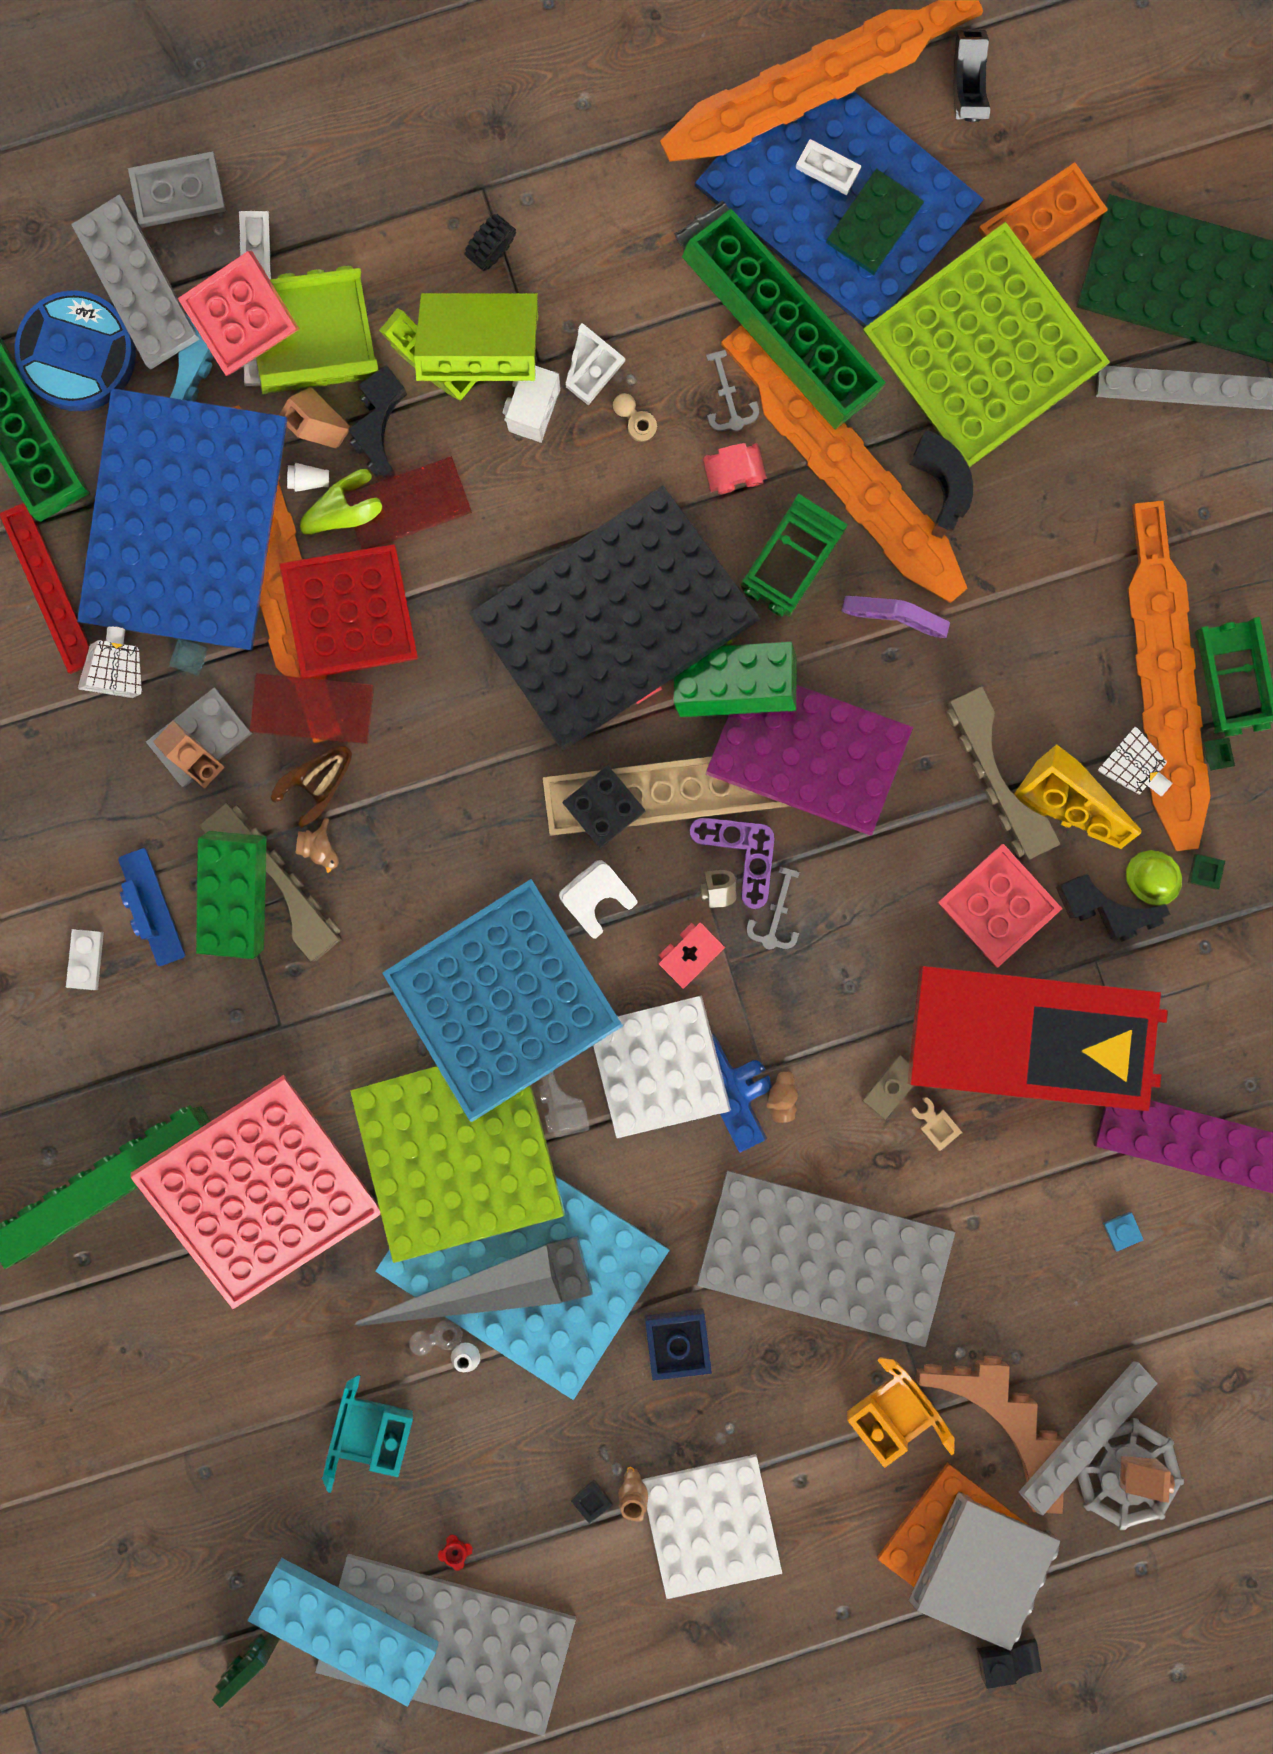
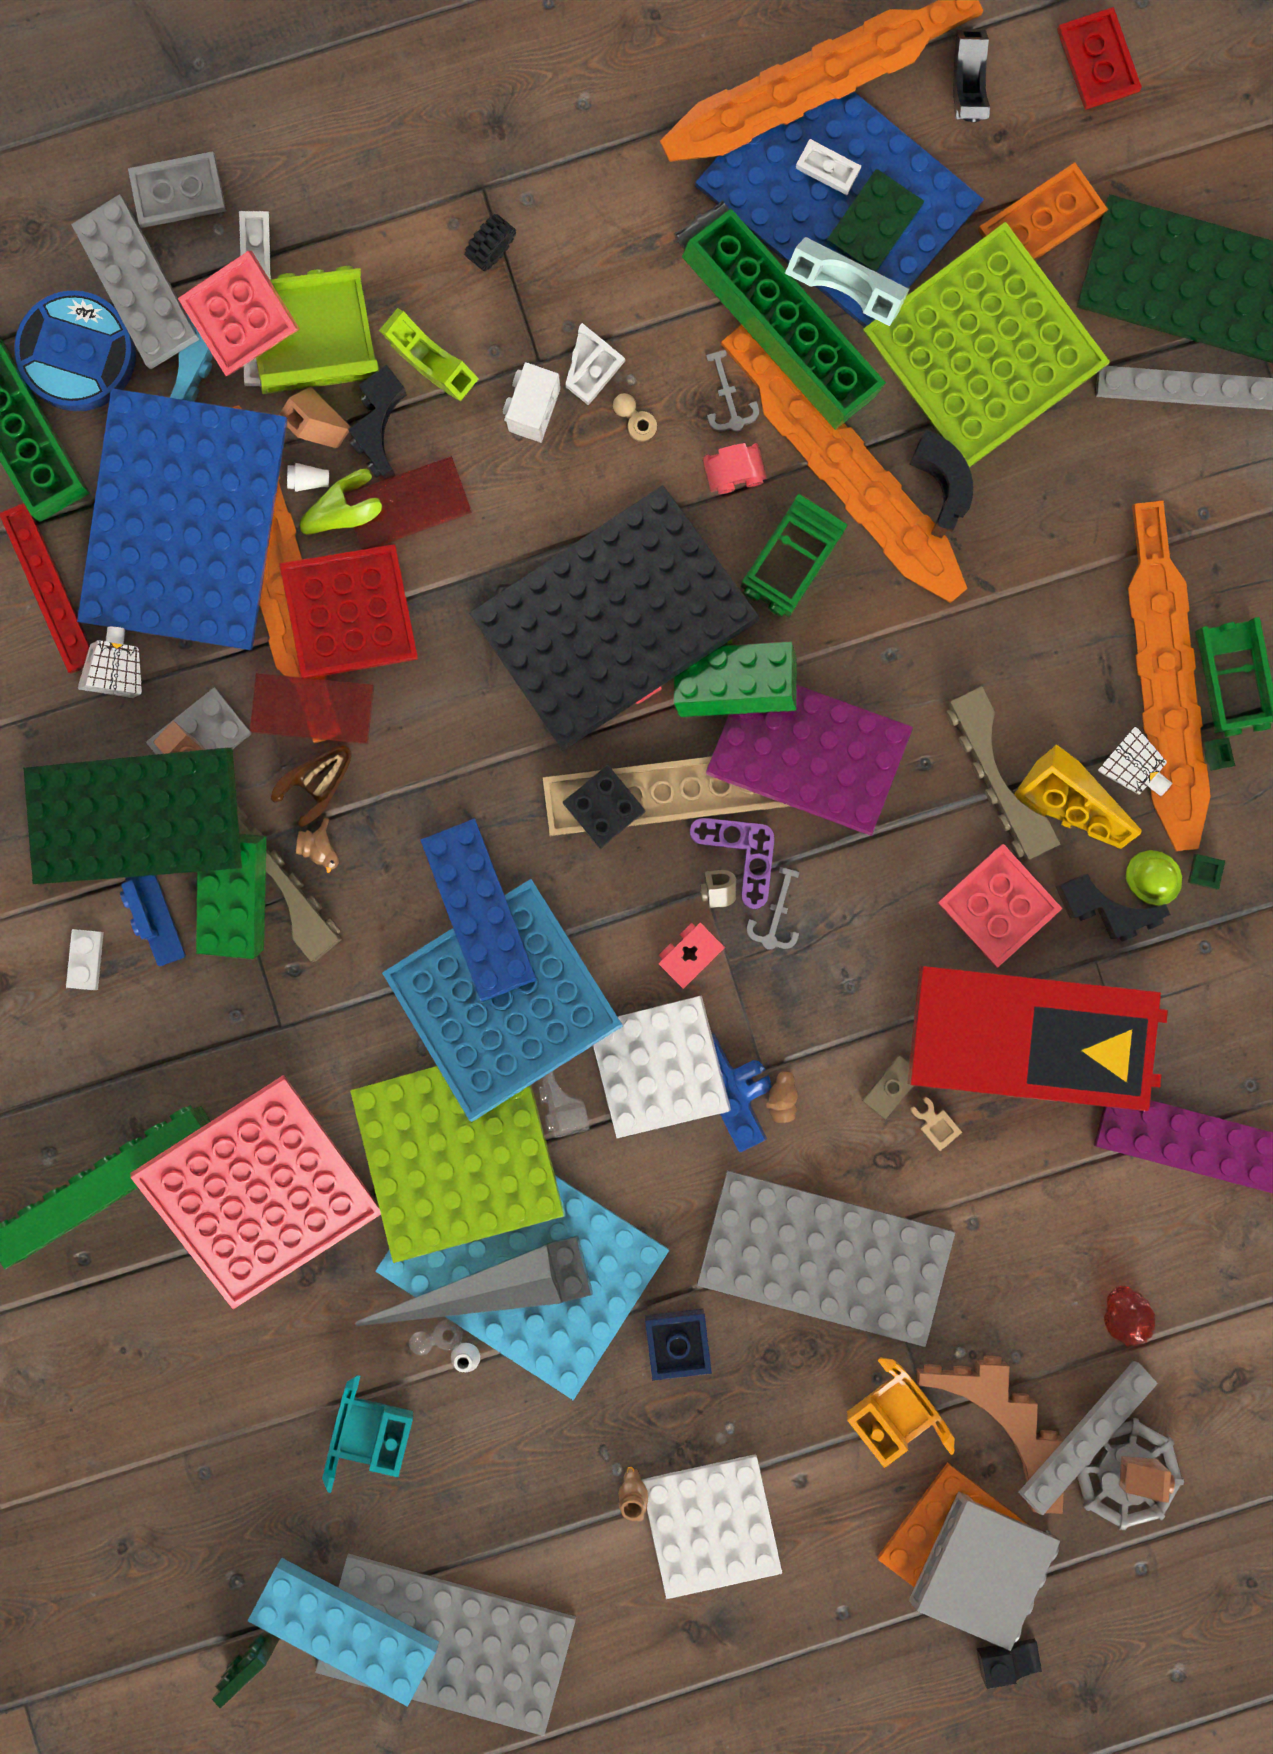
clear light blue plate [169,638,208,676] -> none
lime panel [414,293,538,381] -> none
red plate [438,1535,473,1571] -> none
white piece [559,860,638,939] -> none
black plate [571,1480,613,1524] -> none
medium lavender beam [841,596,950,638] -> none
dark azure plate [1103,1212,1143,1252] -> none
none -> dark green plate [23,747,242,884]
none -> blue plate [420,818,537,1002]
none -> light aqua arch [785,237,909,326]
none -> red plate [1057,7,1142,110]
none -> clear red hair [1104,1285,1155,1346]

